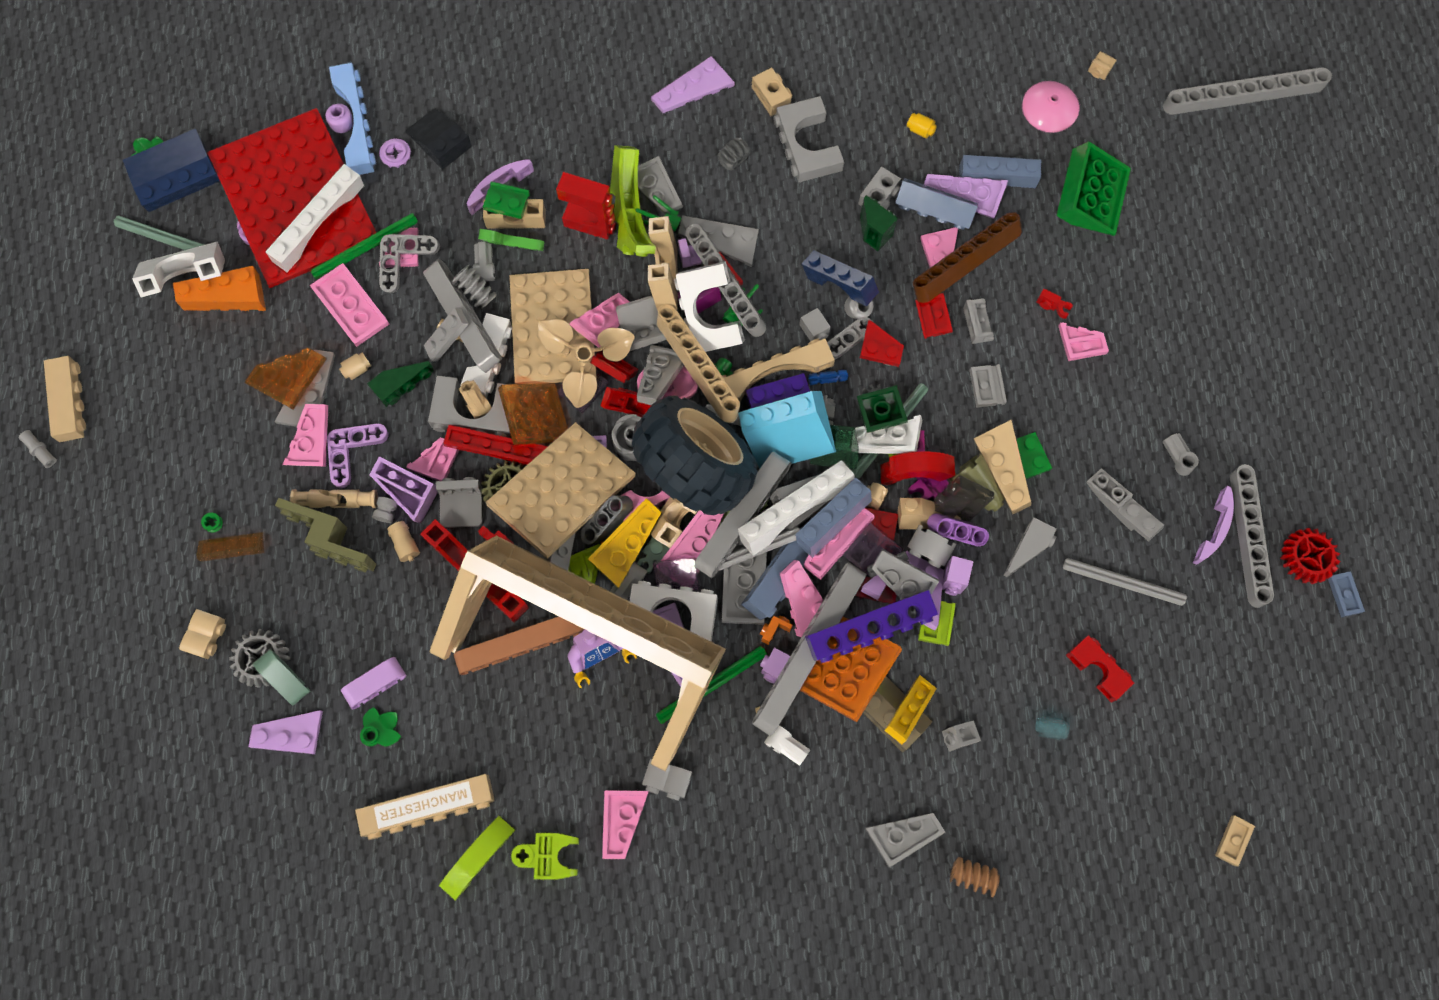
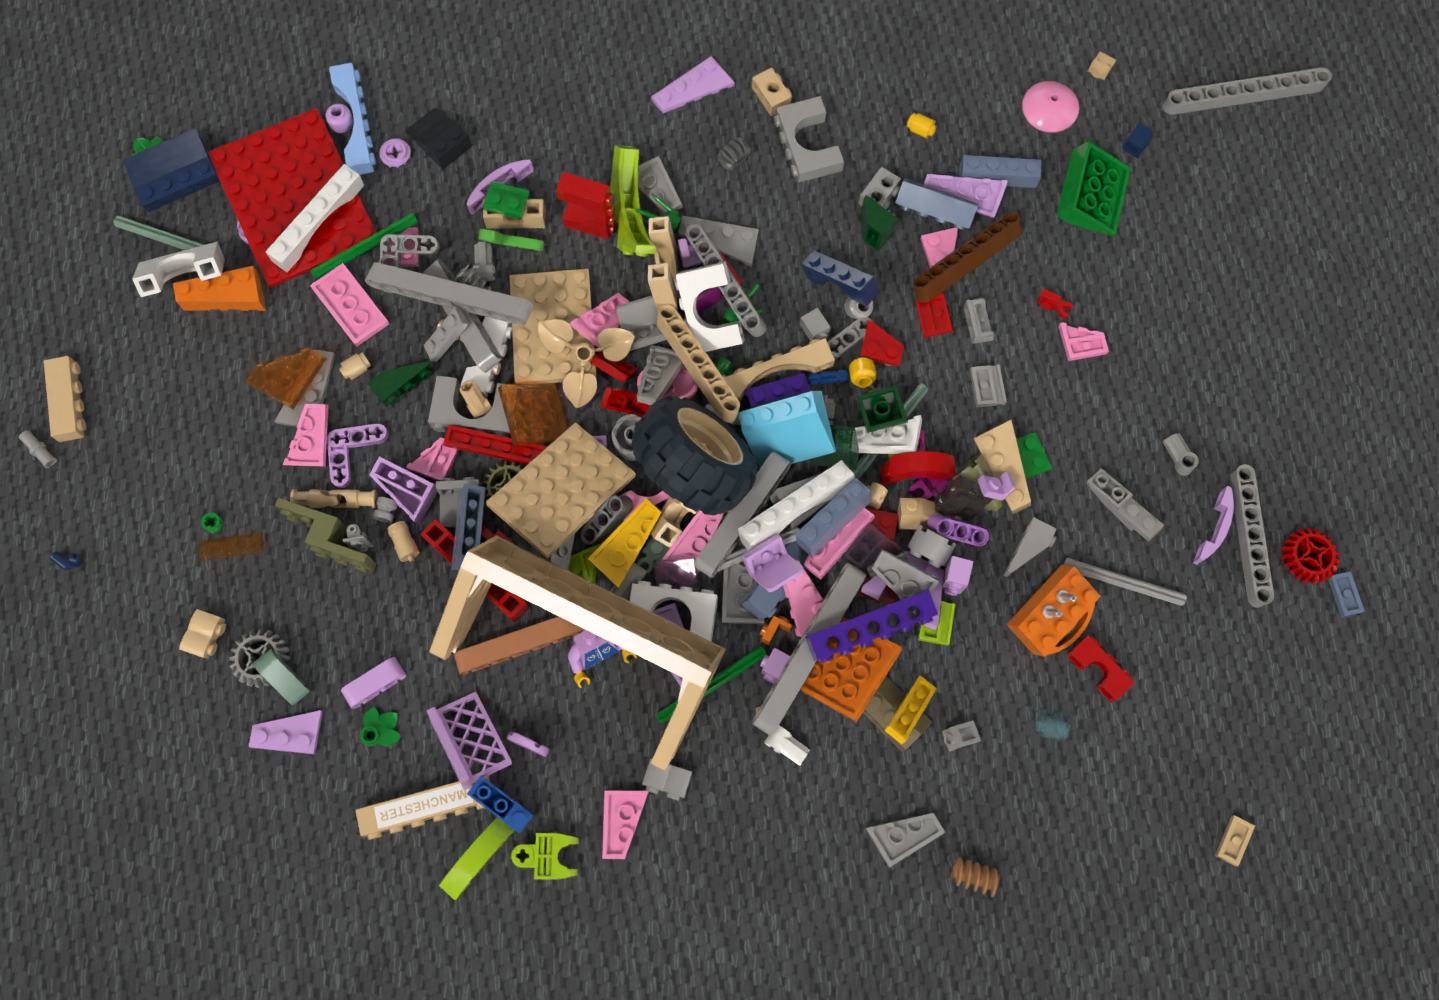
none -> dark blue arm [50,551,82,570]
none -> light grey hinge [343,524,374,553]
none -> light grey beam [365,262,533,326]
none -> lavender fence [427,692,512,791]
none -> sand blue brick [451,484,485,571]
none -> blue slope [467,776,534,834]
none -> lavender tile [506,731,549,757]
none -> lavender bracket [741,534,804,592]
none -> yellow head [849,357,877,388]
none -> lavender bracket [977,472,1015,500]
none -> orange piece [1006,565,1101,657]
none -> dark blue window [1122,123,1153,159]

